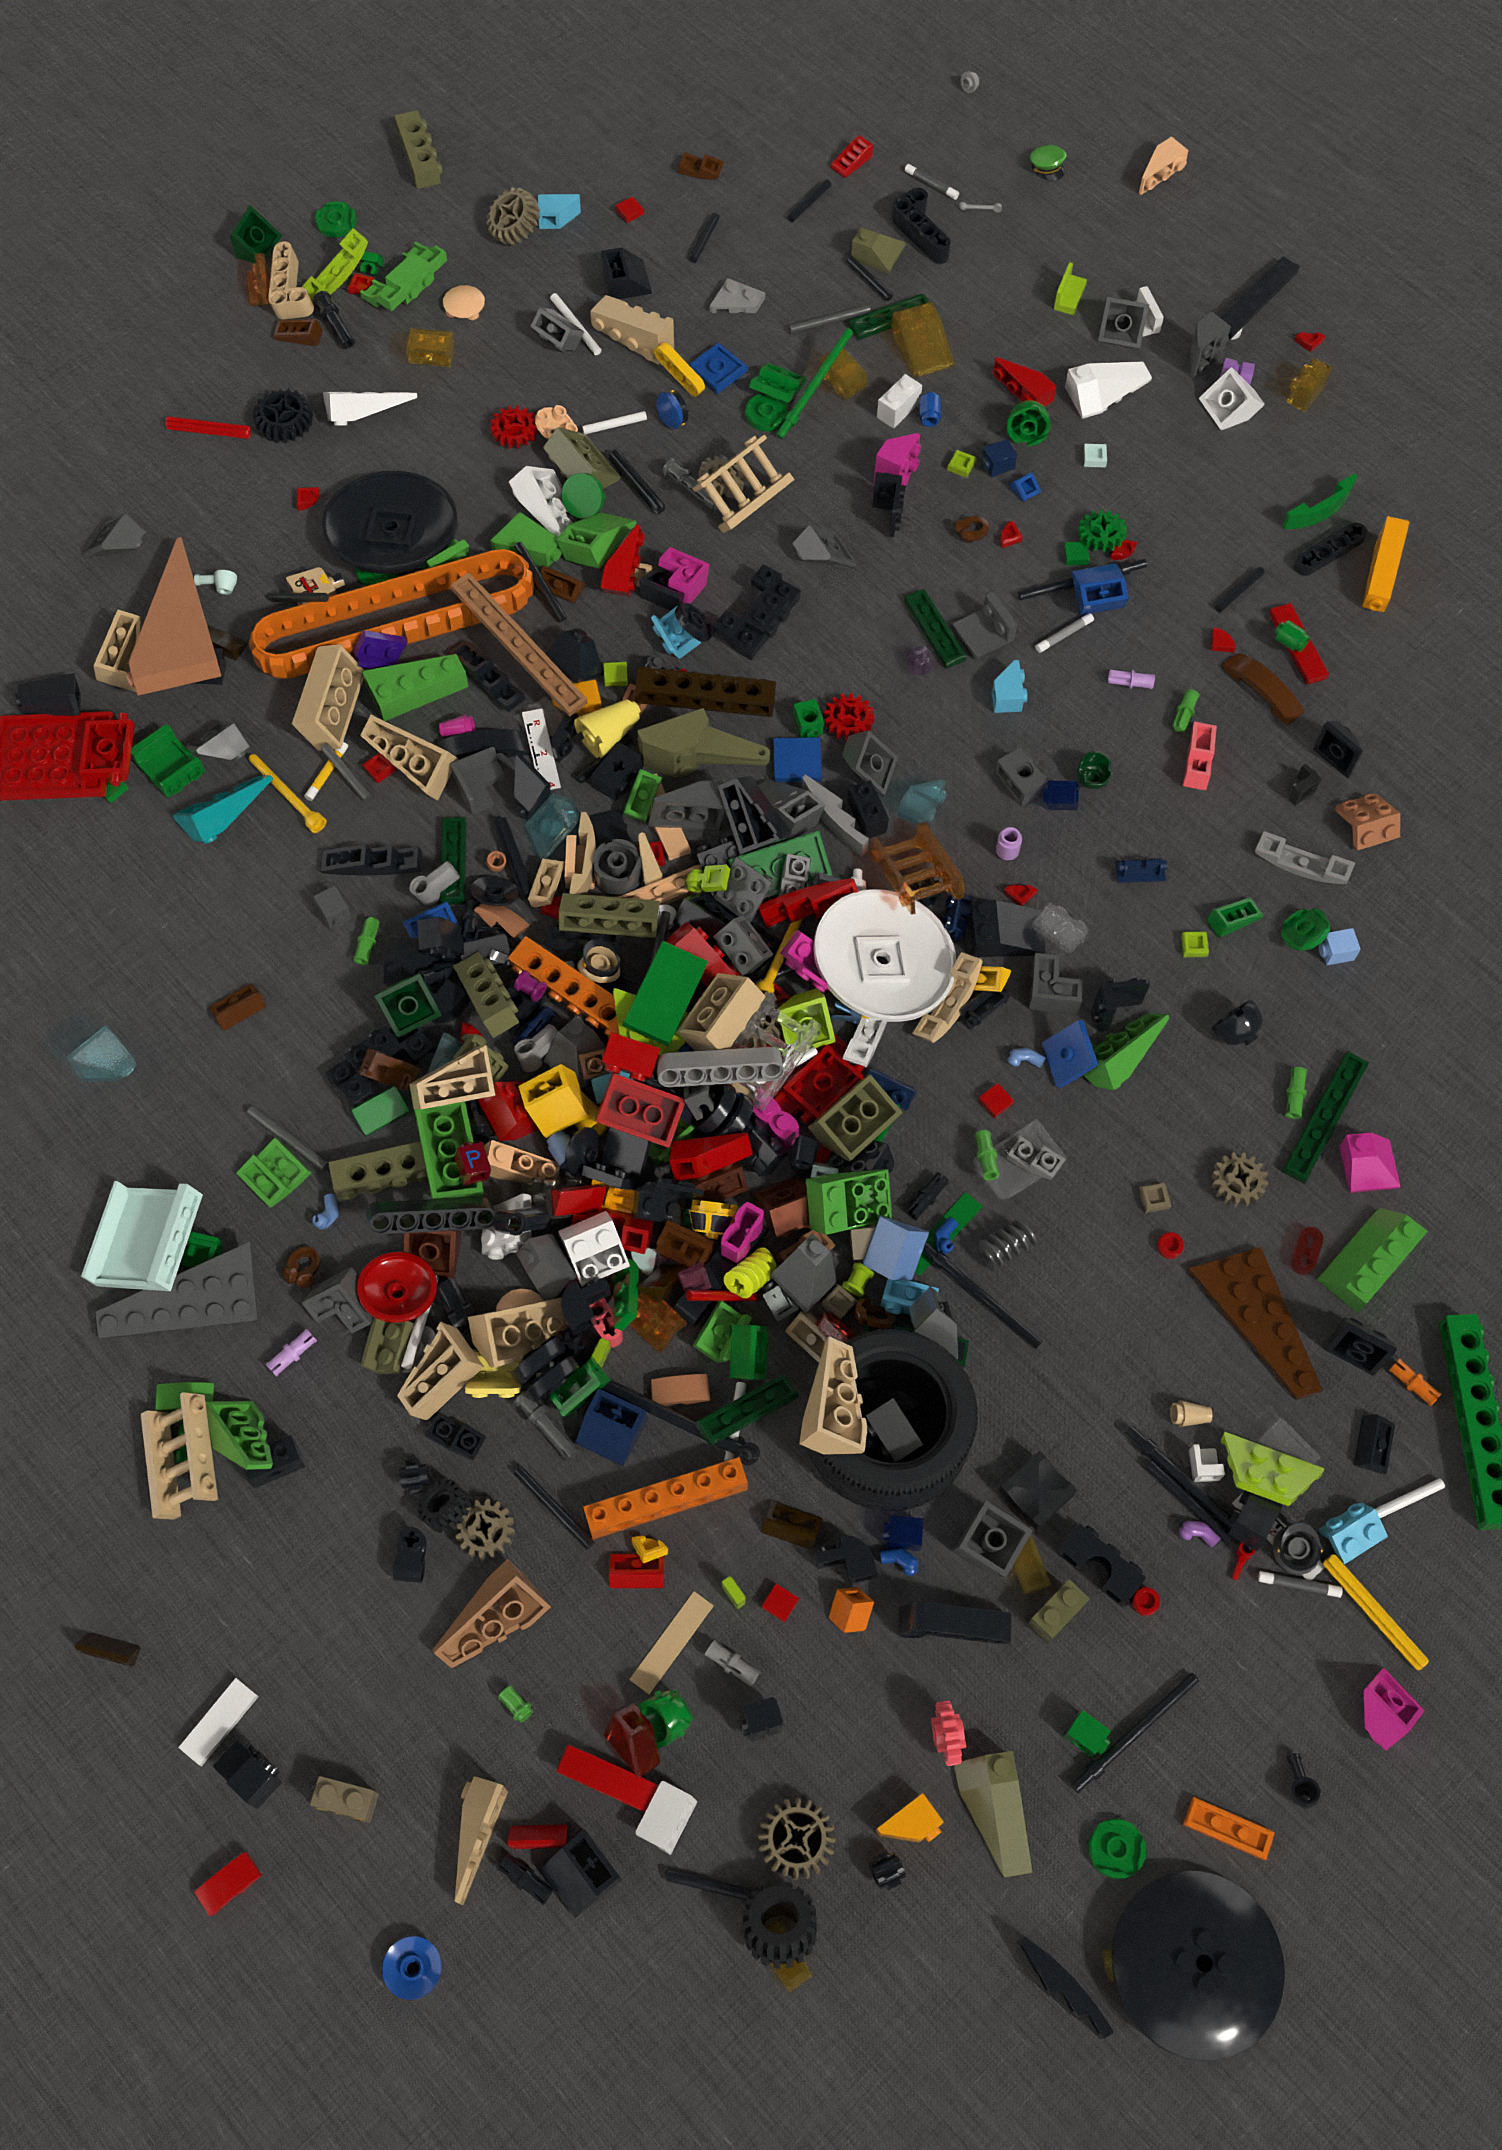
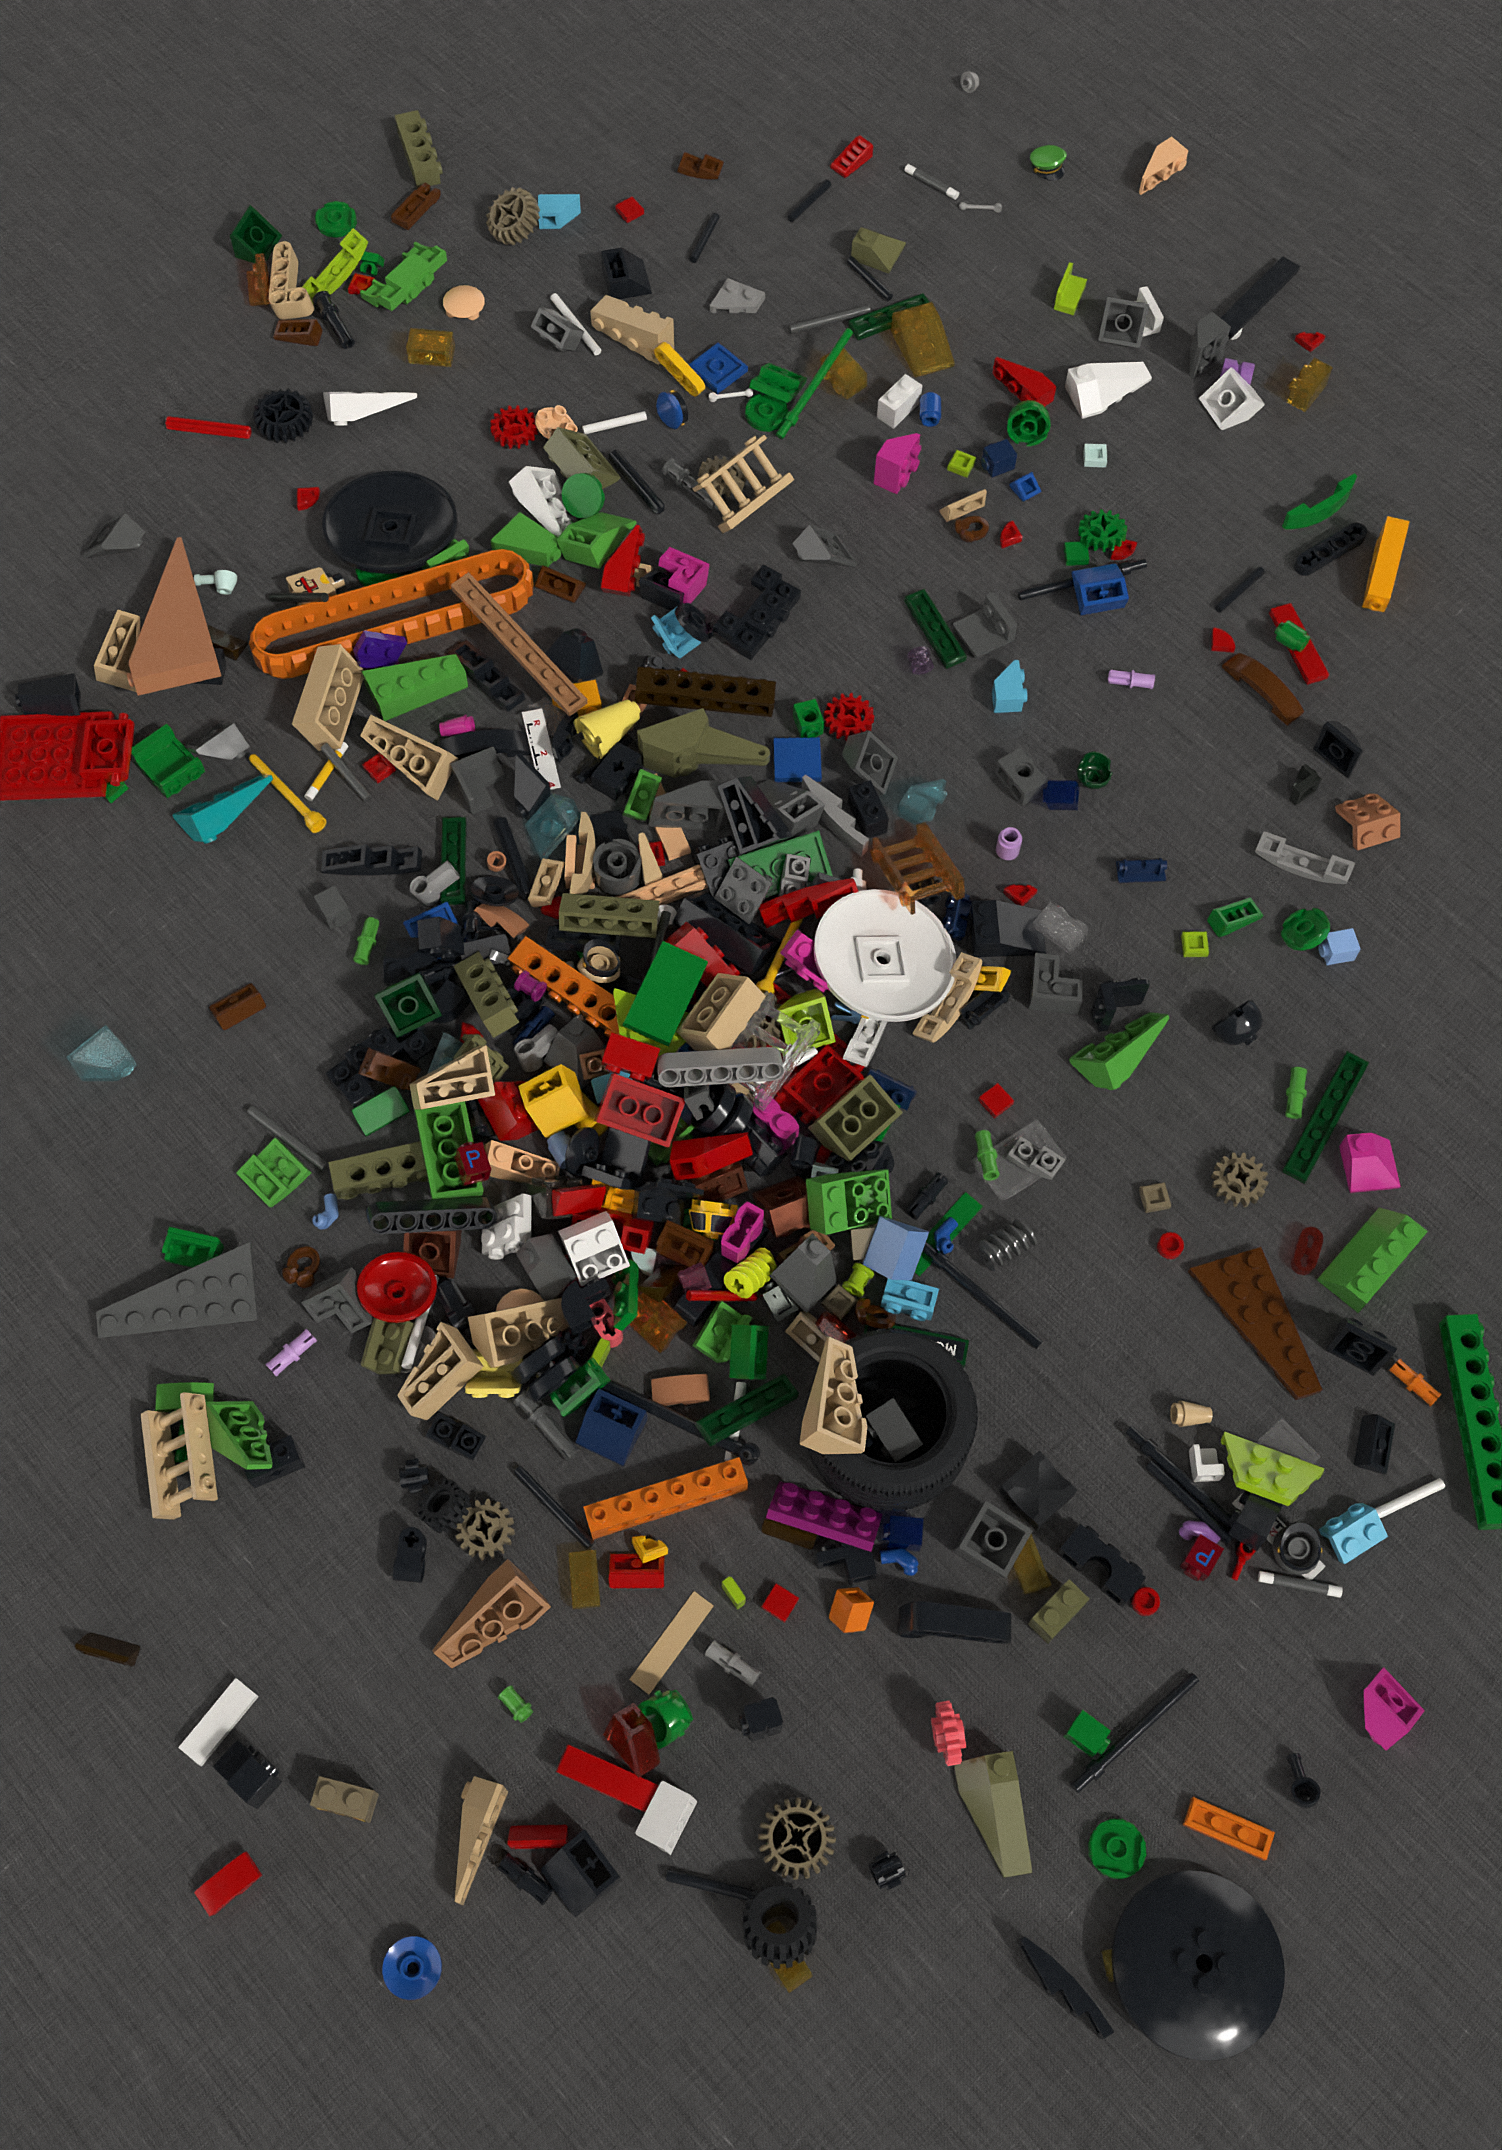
light aqua panel [81,1181,203,1291] -> none
black piece [492,1205,549,1236] -> none
black bar [514,542,567,622] -> none
lime tile [604,662,628,687] -> none
lime plate [686,864,730,893] -> none
dark grey brick [713,915,773,976] -> none
black bracket [872,472,906,538] -> none
light orange slope [876,1793,944,1843] -> none
black beam [892,187,951,264] -> none
dark grey slope [909,1286,958,1359] -> none
medium blue arm [1007,1048,1046,1068] -> none
light grey bar [1035,613,1094,653] -> none
blue plate [1042,1020,1098,1088] -> none
bright green axle [1172,689,1199,732] -> none
coral slope [1183,722,1217,790] -> none
yellow axle [1323,1554,1429,1671] -> none
none -> reddish brown hinge [391,183,441,230]
none -> clear yellow plate [569,1550,601,1610]
none -> white hinge [709,388,753,402]
none -> magenta plate [766,1481,883,1552]
none -> tan slope [940,489,987,522]
none -> dark red brick [1179,1534,1224,1582]

